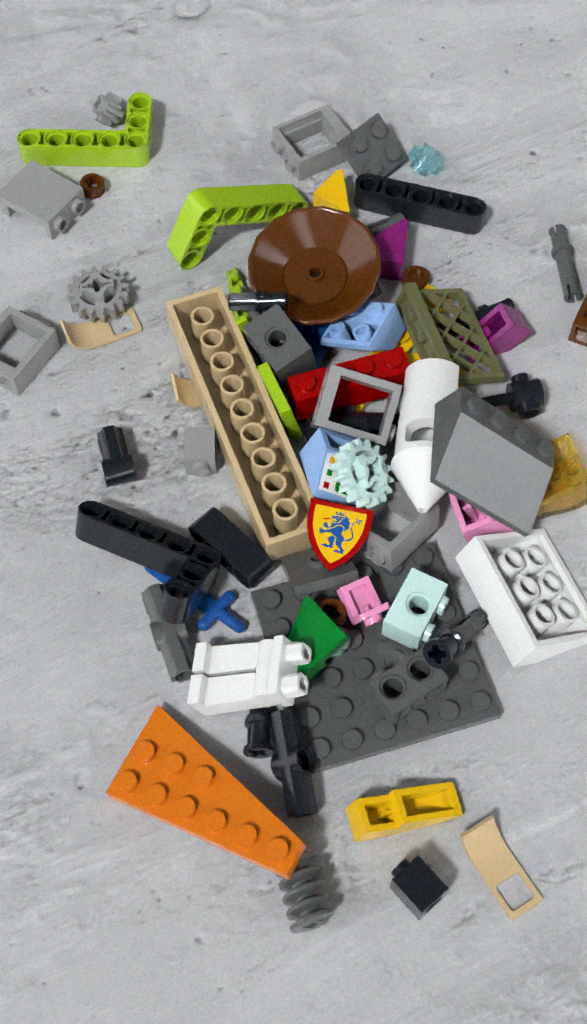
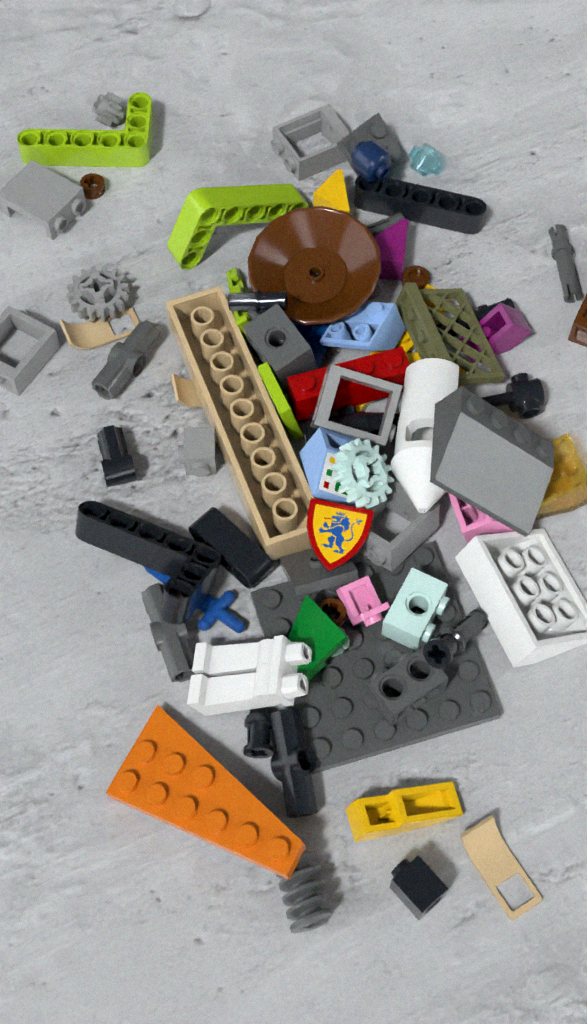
none -> dark grey piece [91,320,162,400]
none -> dark blue head [350,140,392,182]

